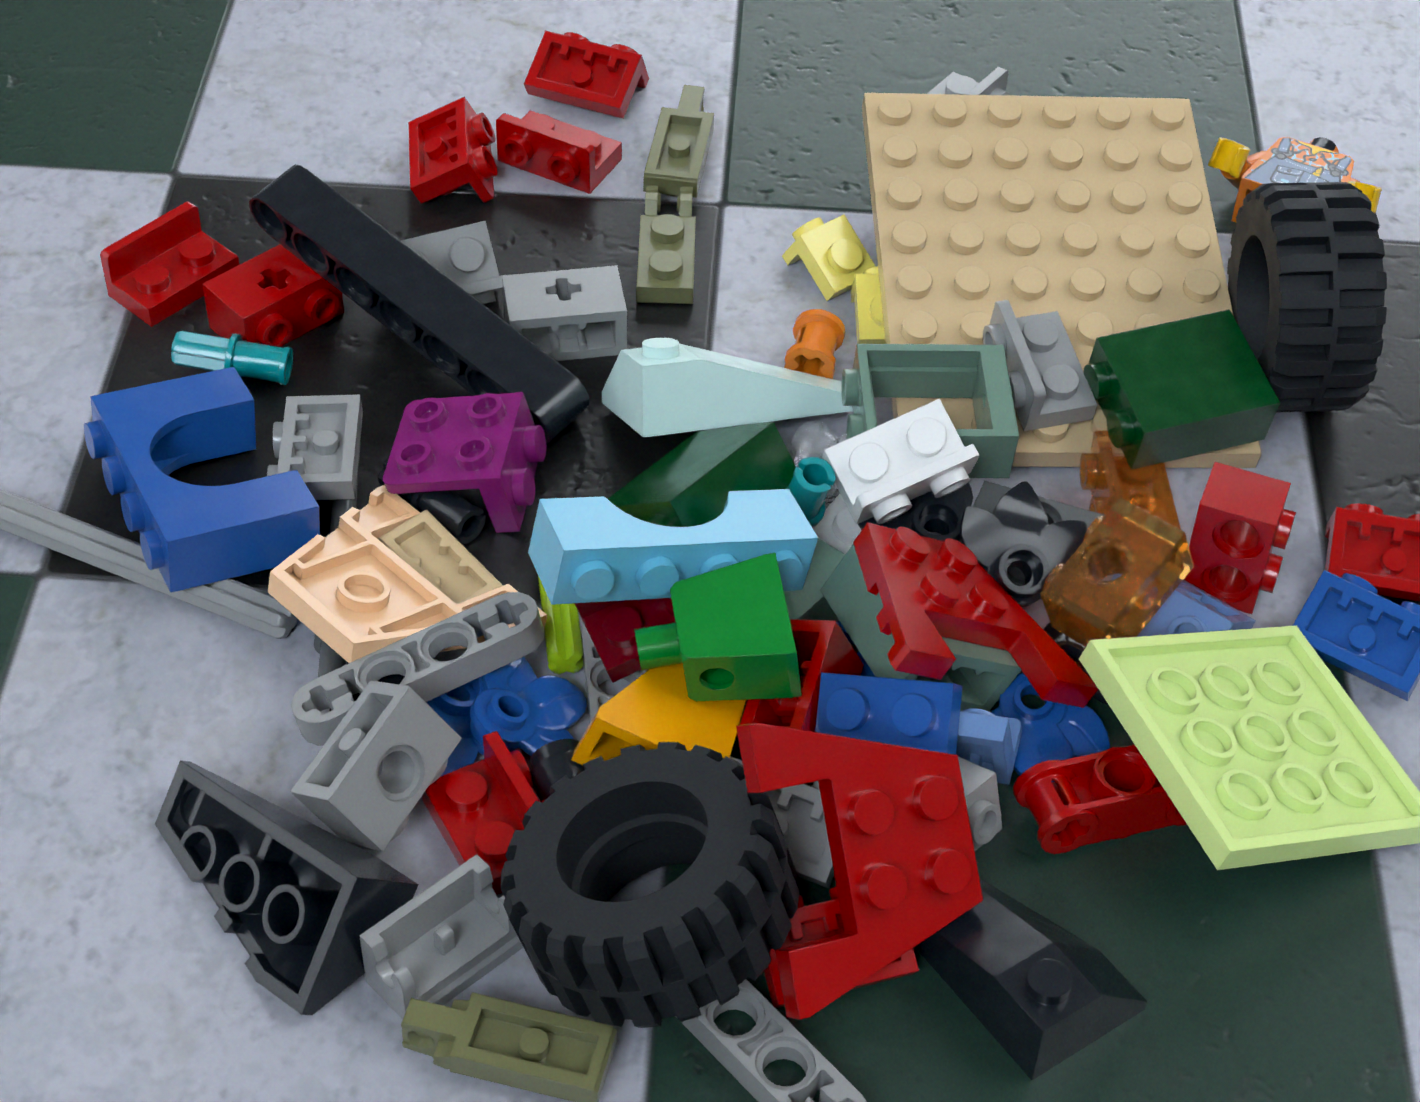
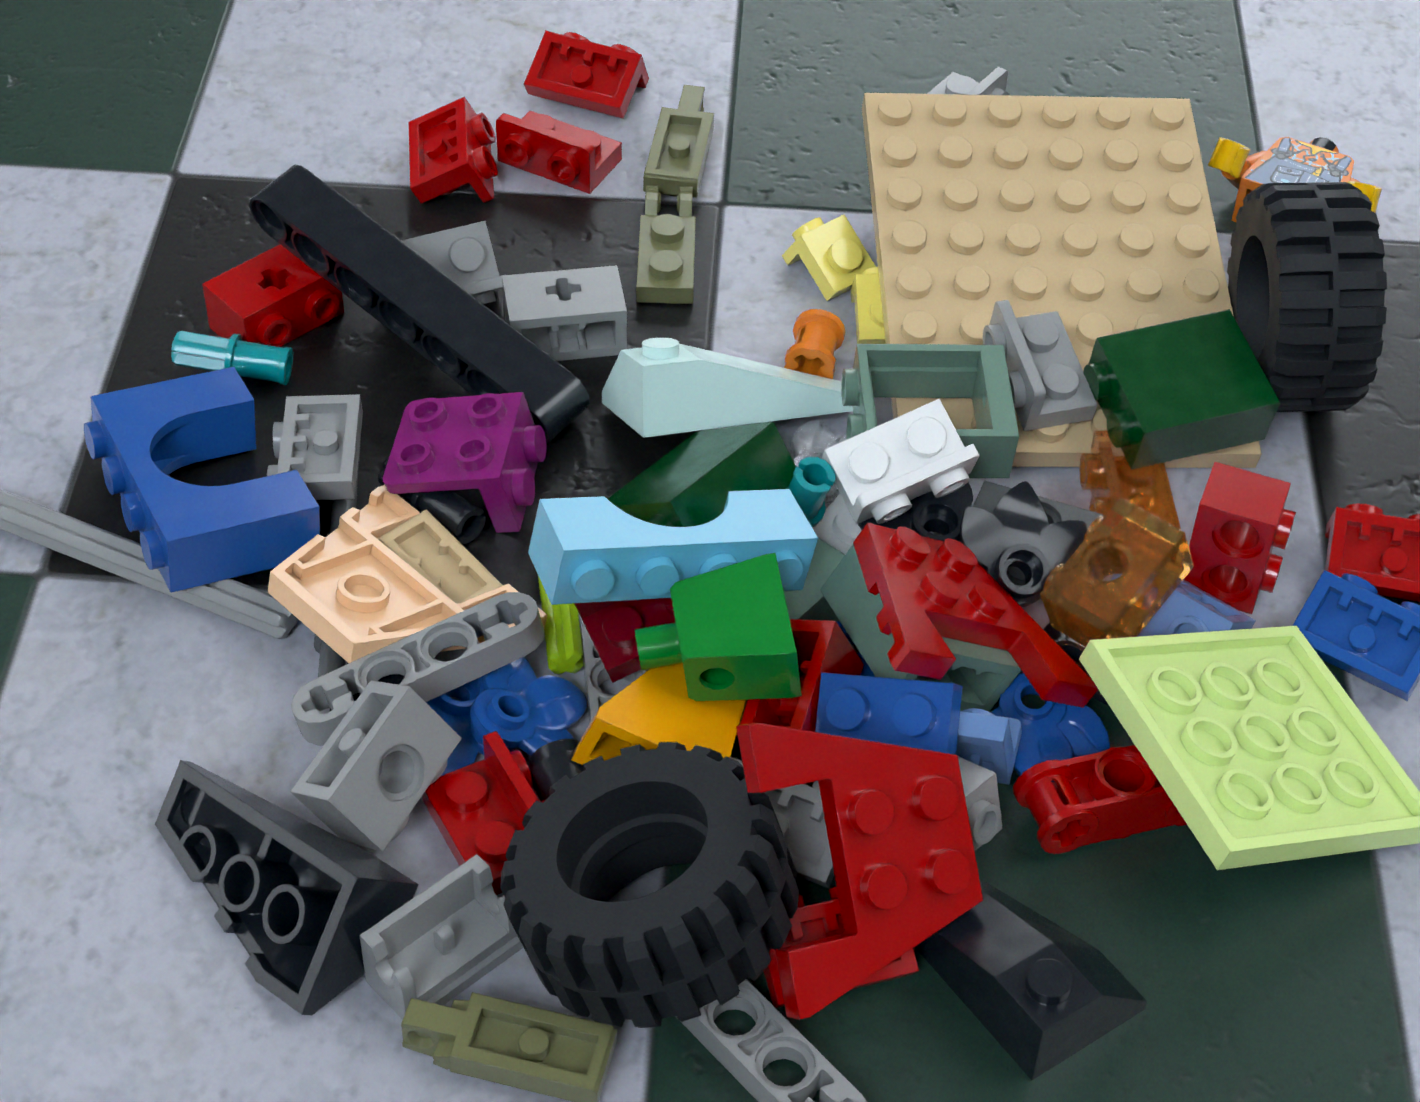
red bracket [100,201,240,327] -> none

